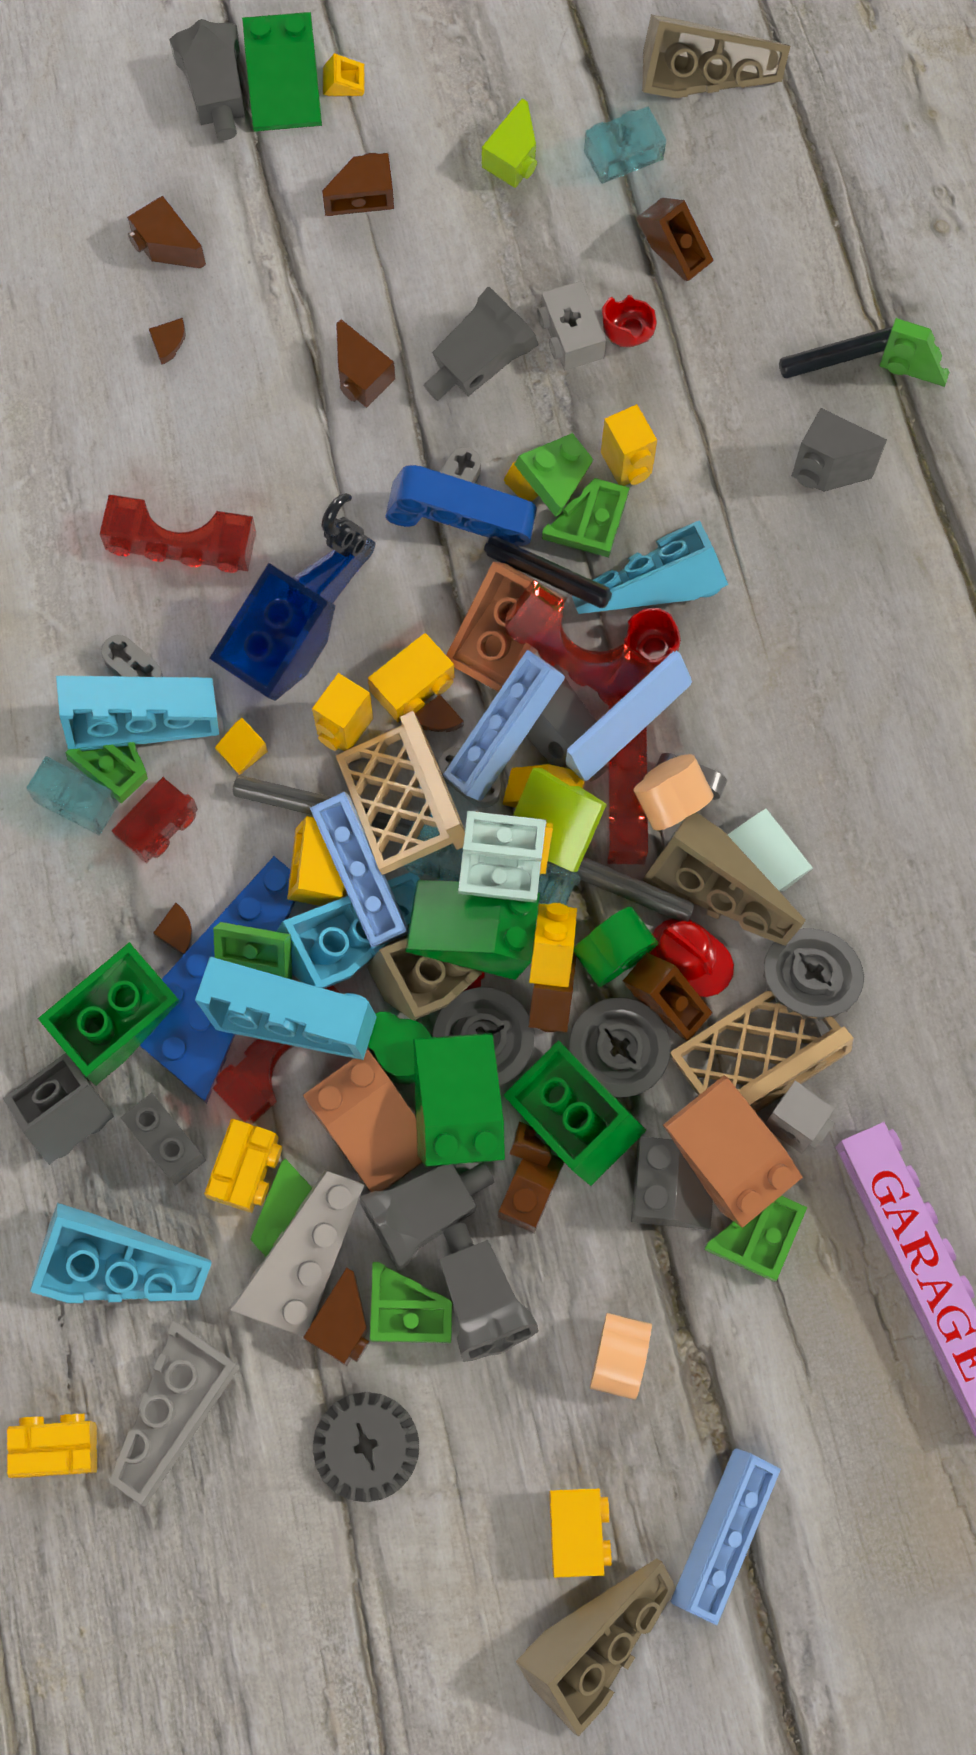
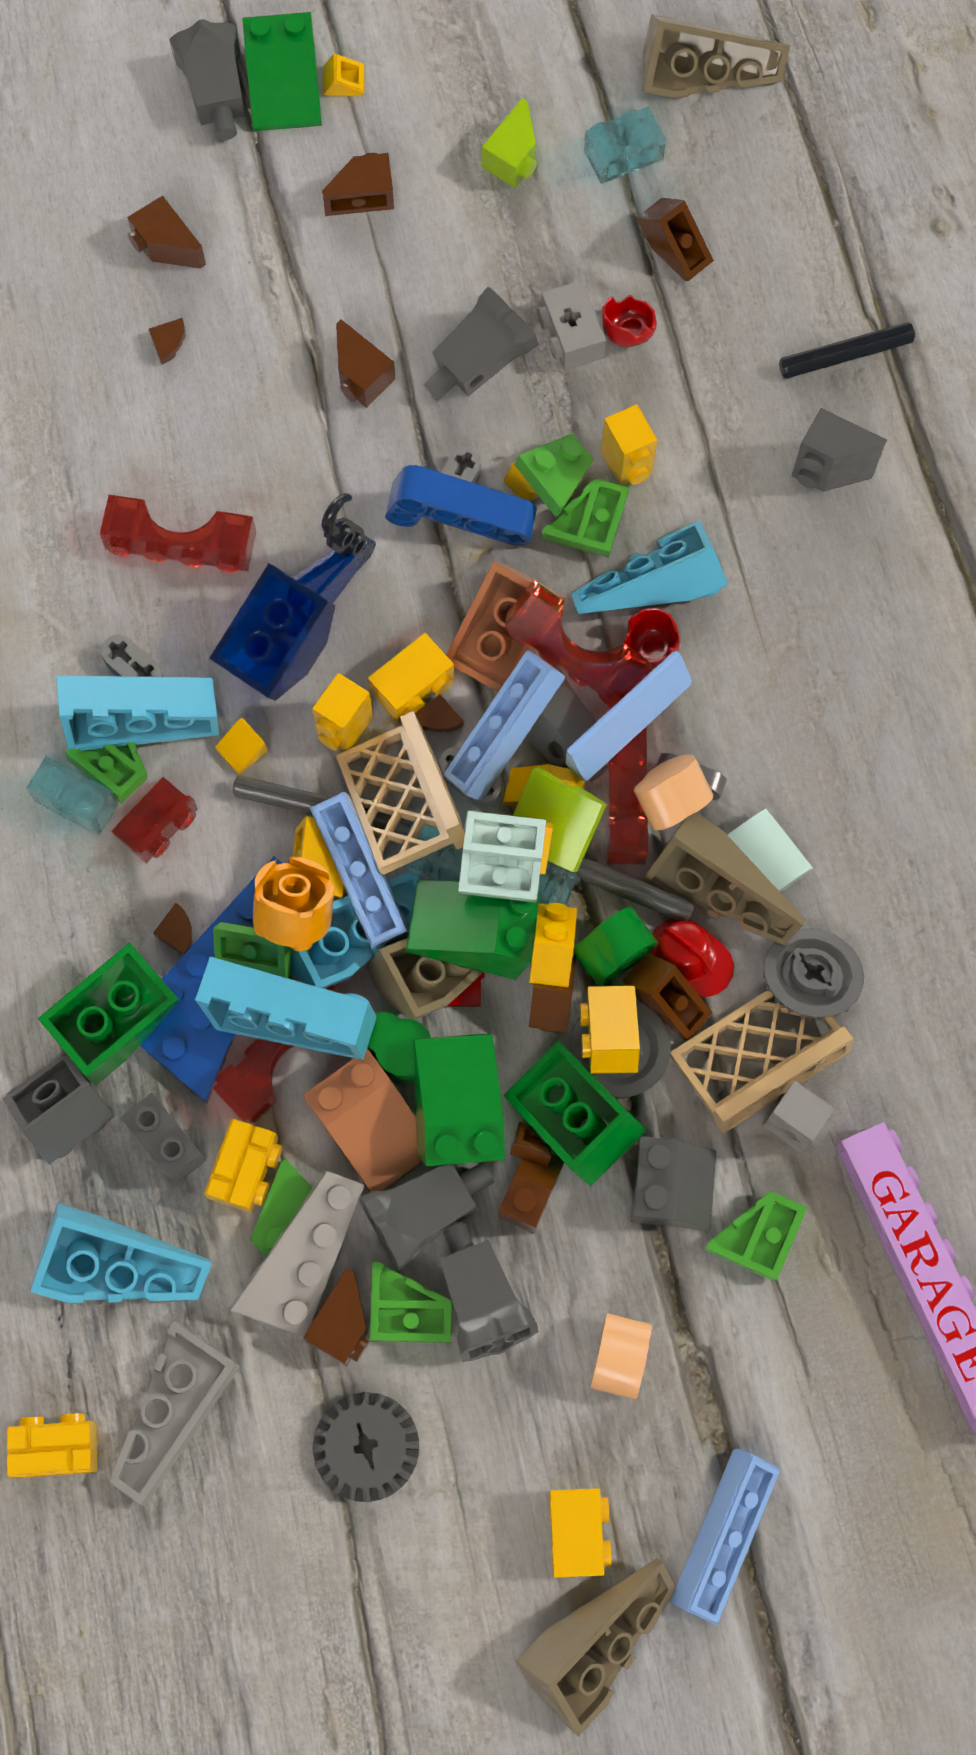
dark grey gear [433,987,534,1085] -> none
black axle [484,536,612,608] -> none
nougat slope [663,1075,803,1228] -> none
bright green wing [879,318,950,387] -> none
none -> light orange brick [253,857,334,951]
none -> yellow brick [580,986,640,1074]

